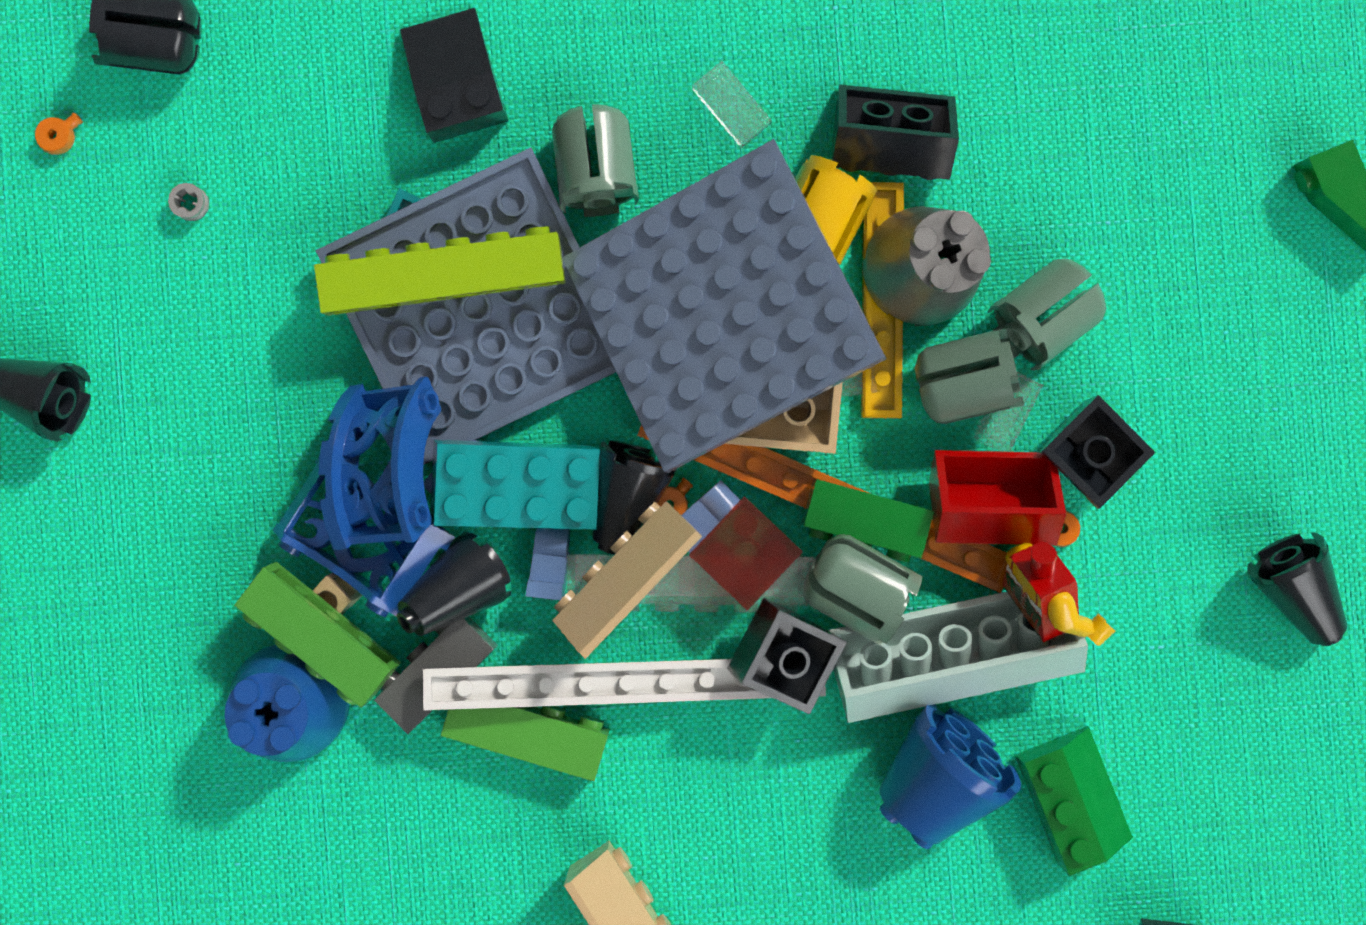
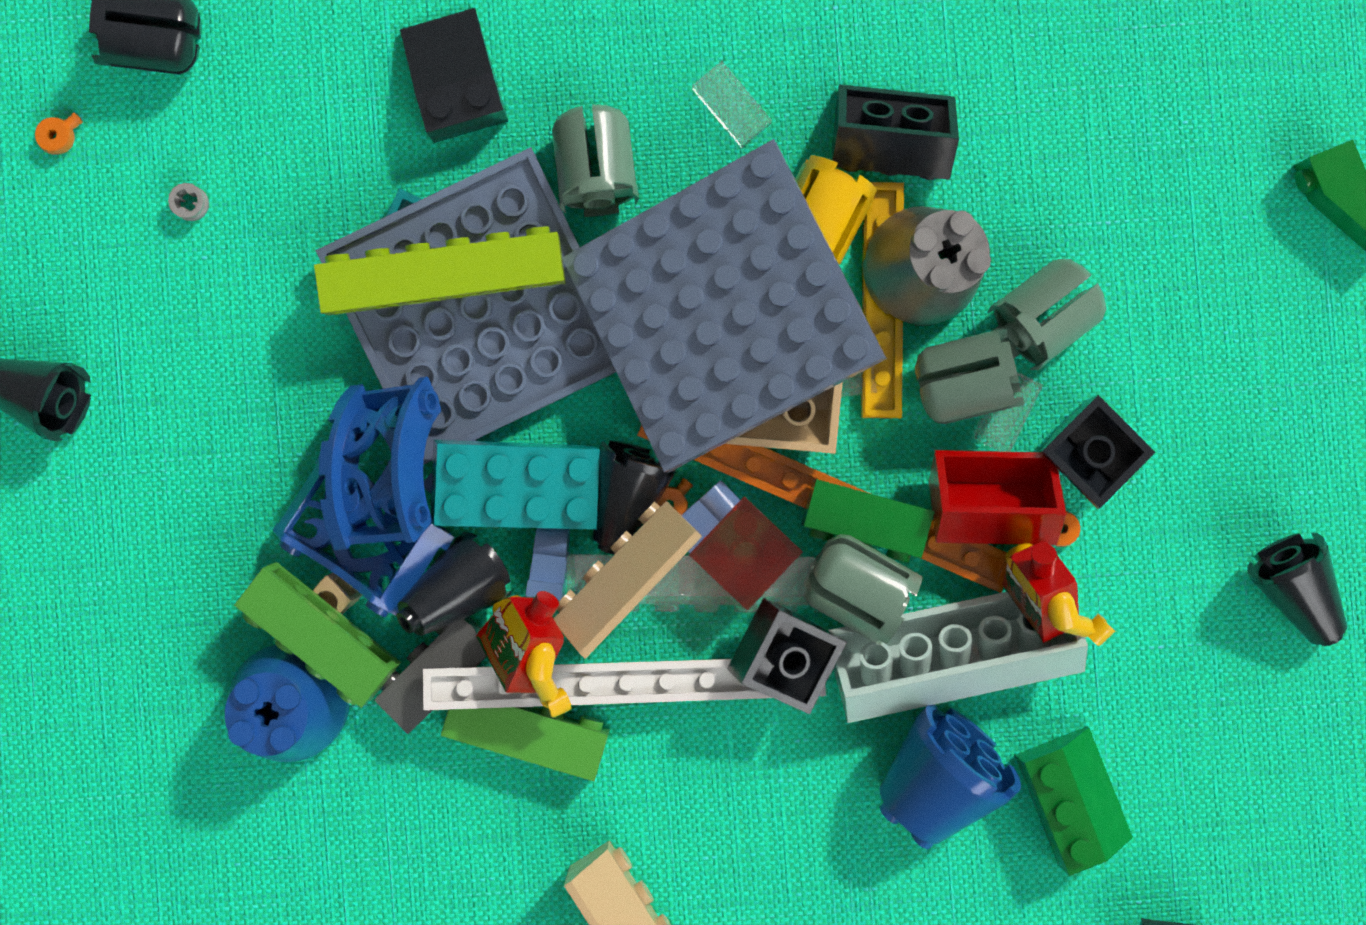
none -> torso [476,591,571,718]

